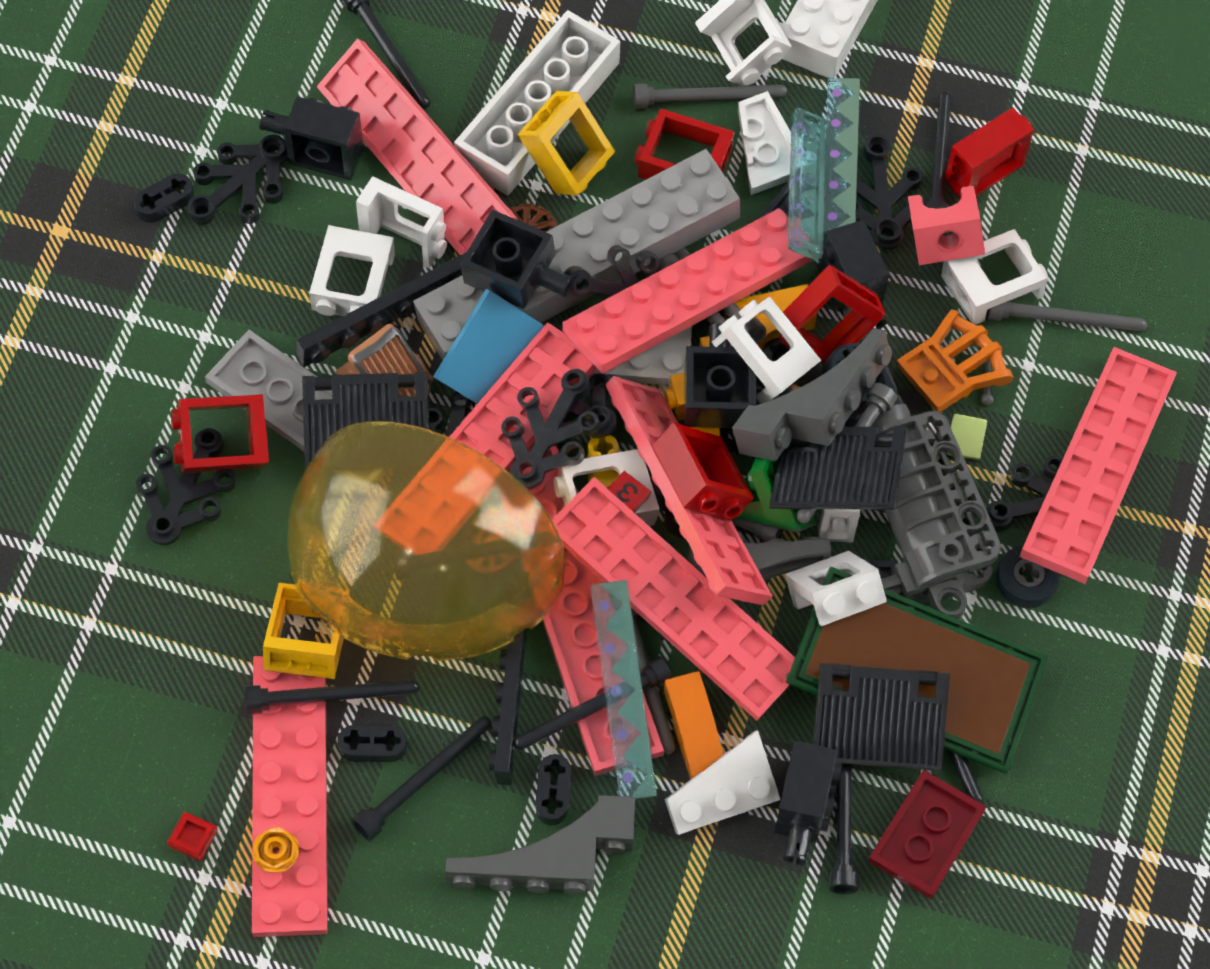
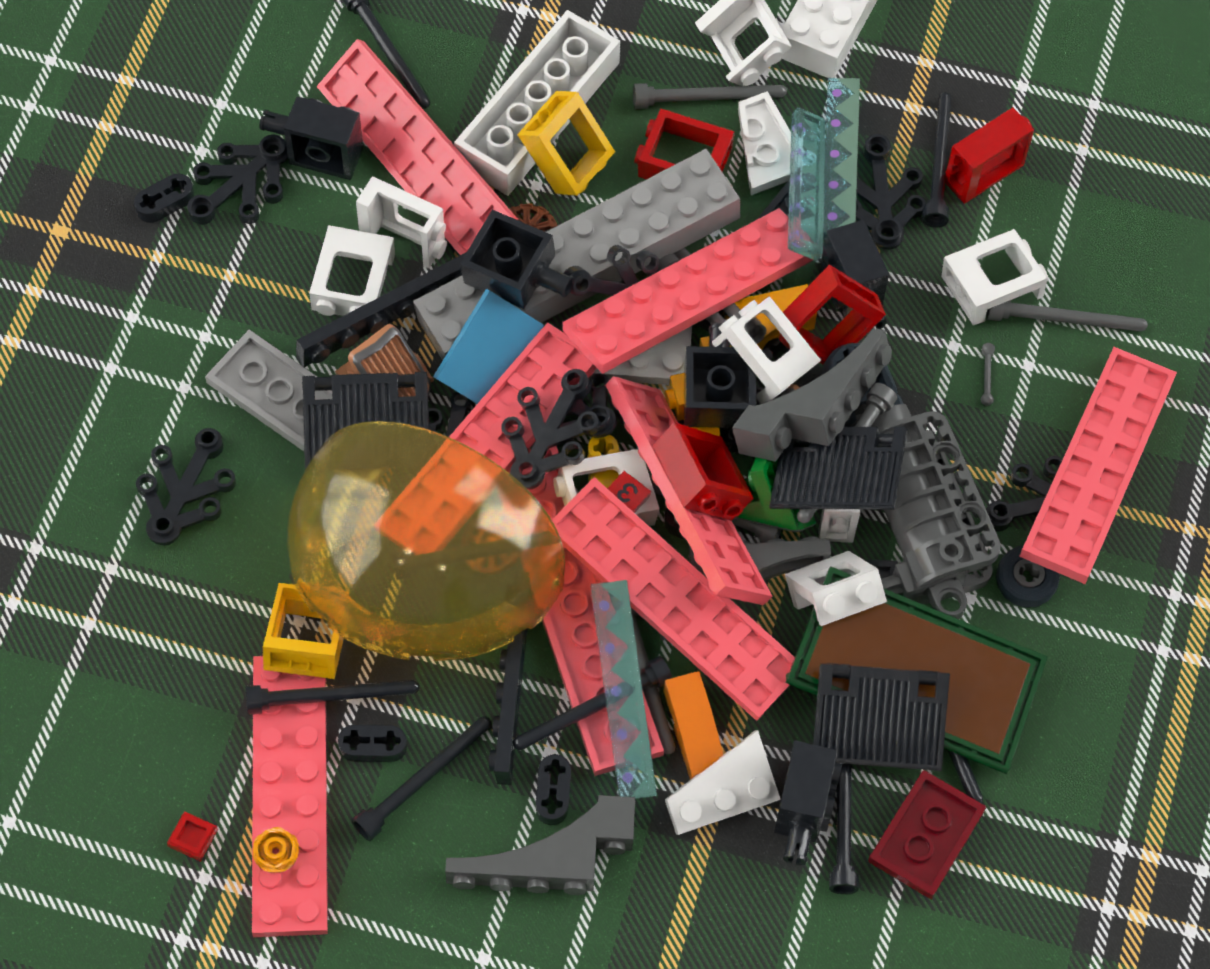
red window [171,394,269,473] -> none
orange plate [897,309,1013,413] -> none
coral piece [908,186,985,265] -> none
yellowish green slope [946,414,987,461] -> none

